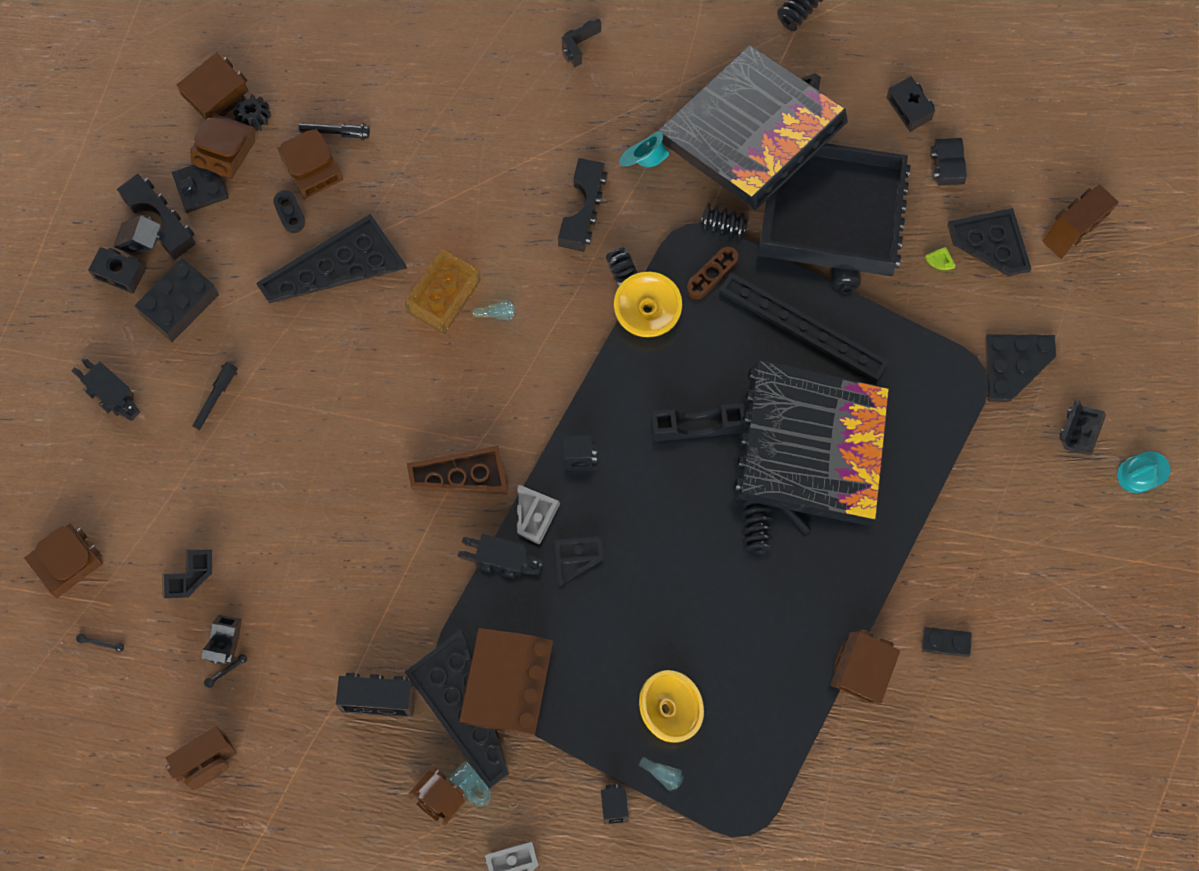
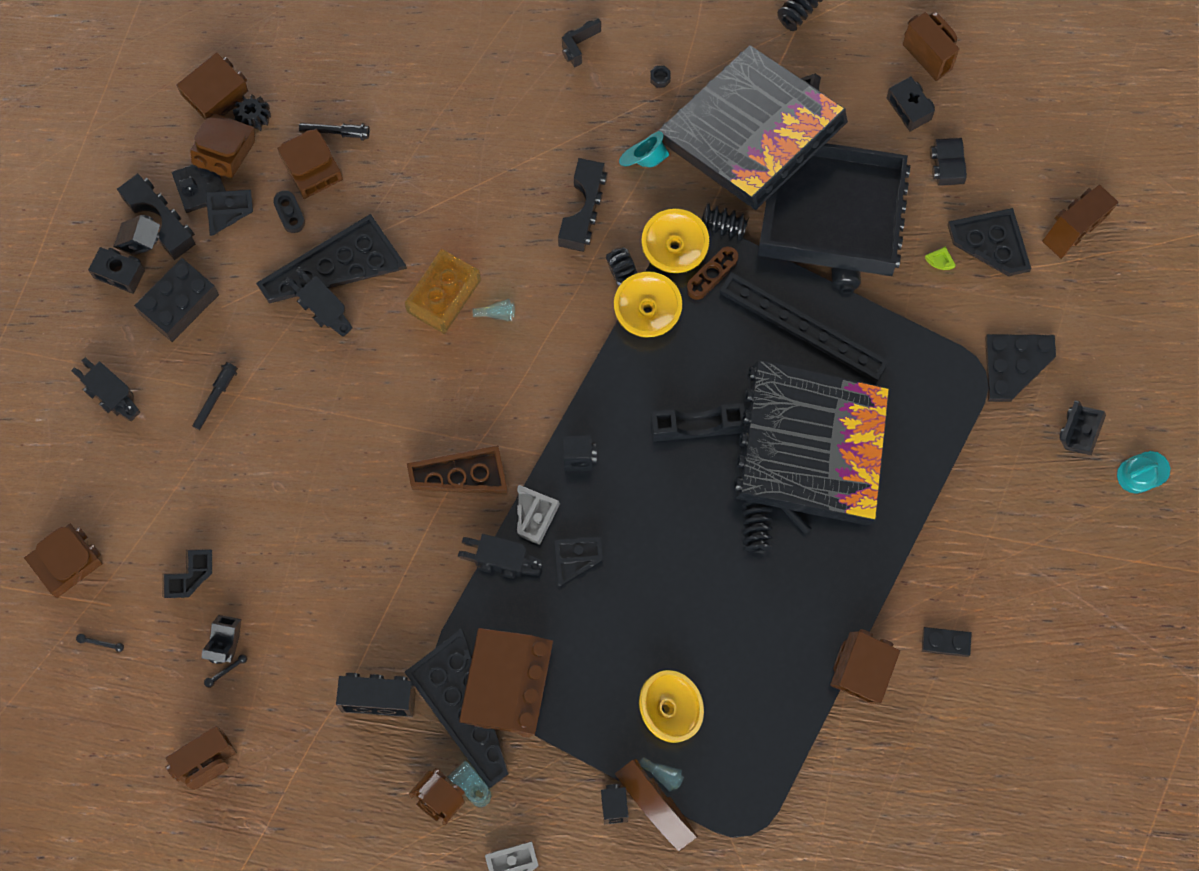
none -> black wing [205,190,253,236]
none -> black hinge [286,267,353,337]
none -> reddish brown slope [615,759,698,851]
none -> yellow dish [642,209,709,273]
none -> black tile [650,65,671,88]
none -> reddish brown brick [902,12,960,81]

